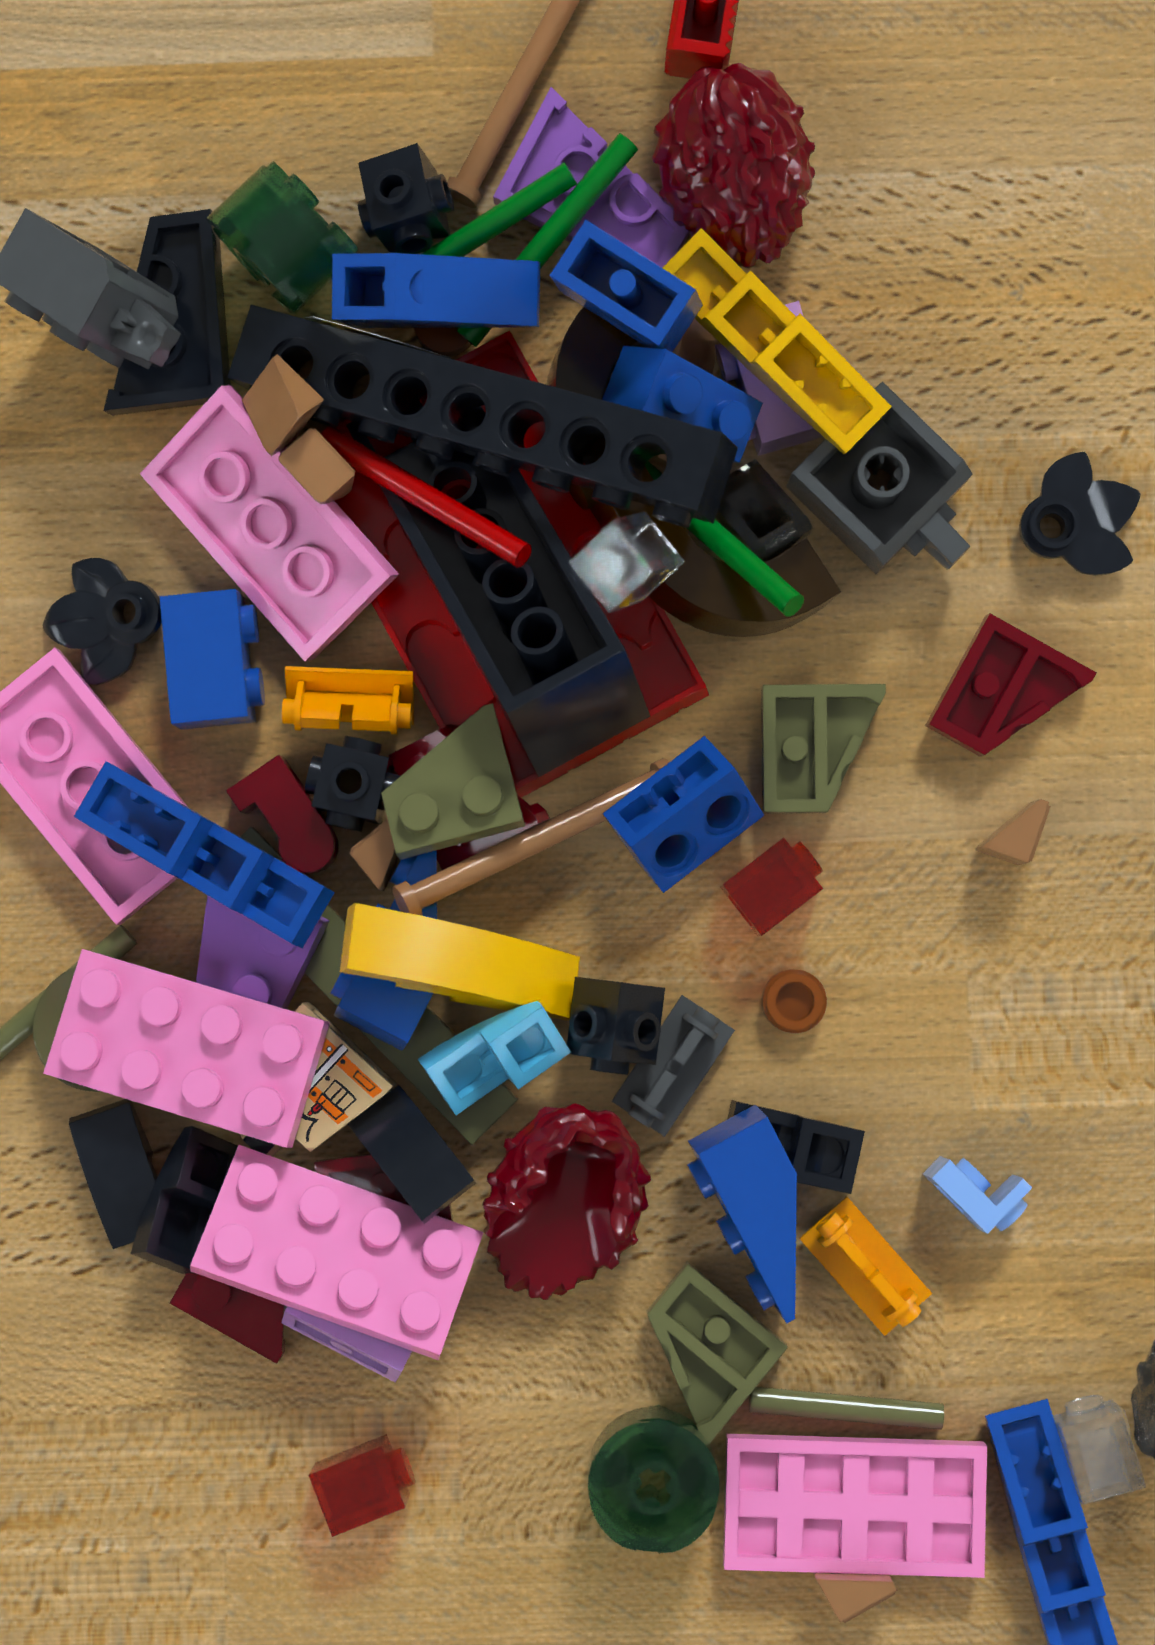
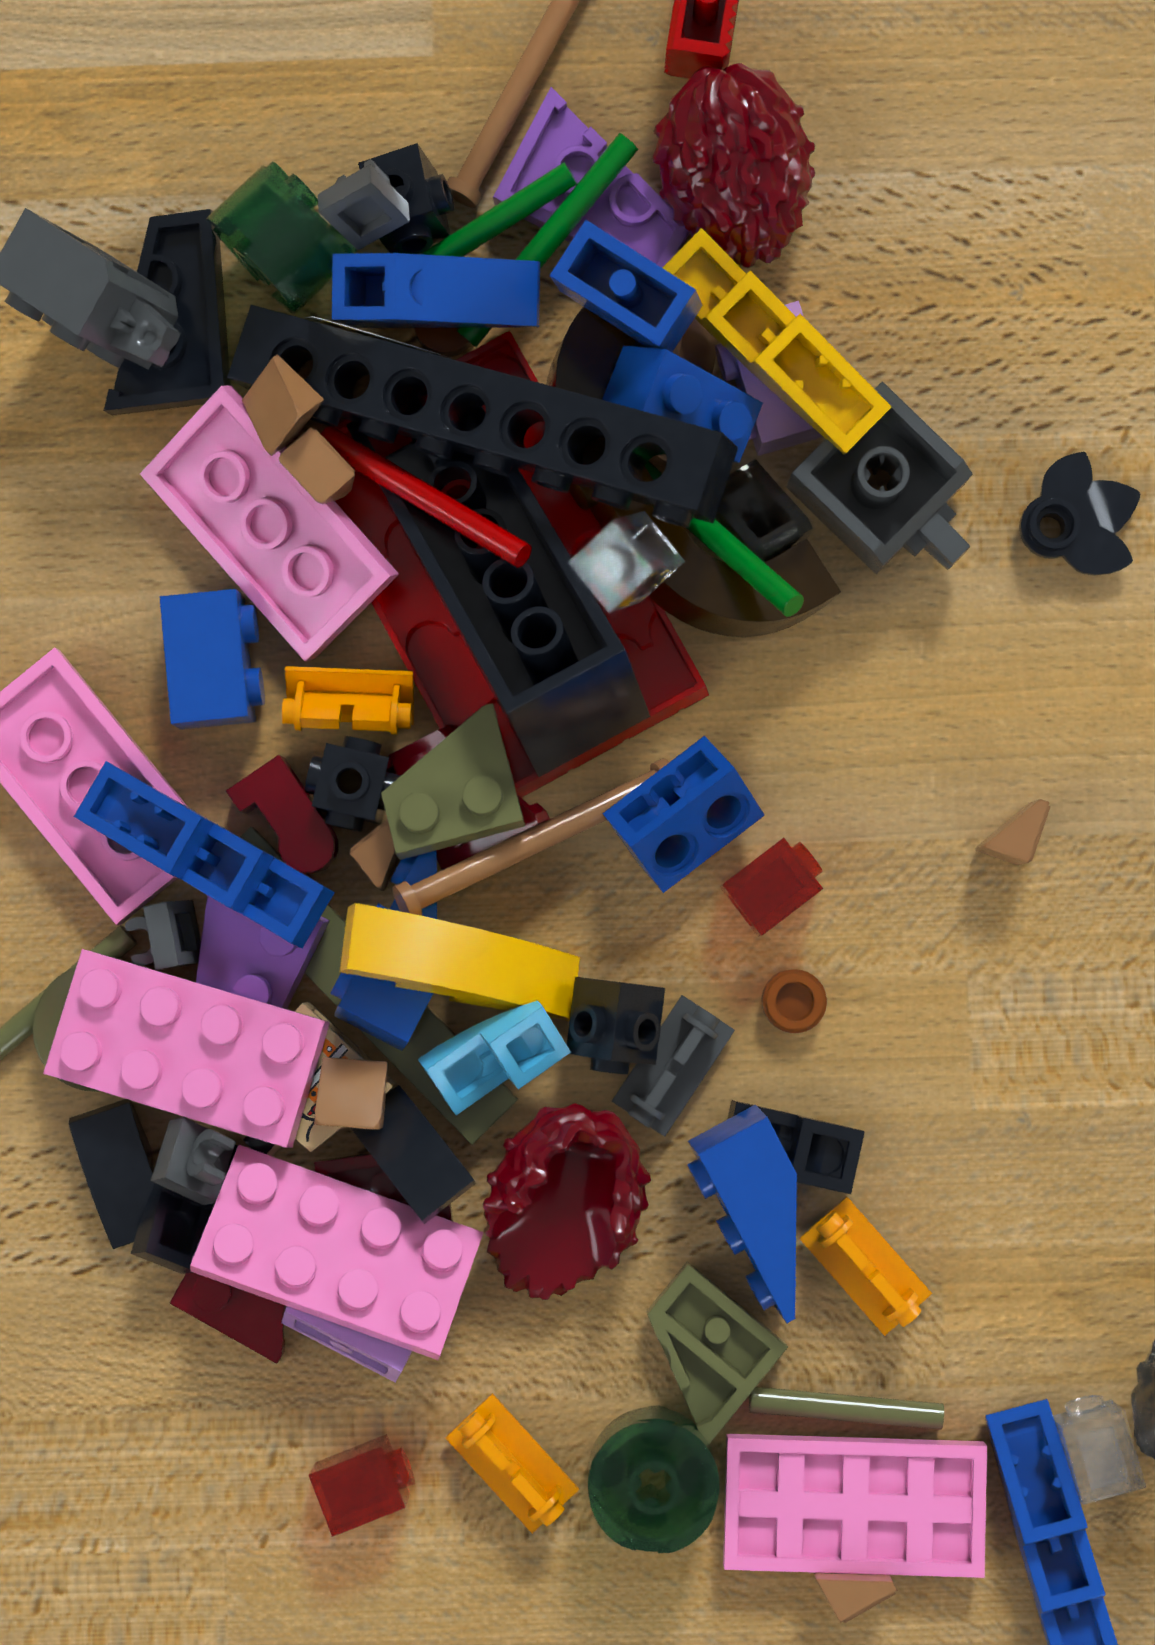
black plate [43,558,162,685] -> none
olive wing [761,684,886,814] -> none
light blue bracket [923,1156,1032,1234] -> none
dark red wing [925,613,1097,757] -> none
none -> dark grey tile [125,900,201,970]
none -> dark grey tile [151,1117,236,1205]
none -> medium nougat slope [314,1057,388,1129]
none -> dark grey tile [318,159,410,250]
none -> light orange hinge [445,1393,580,1534]

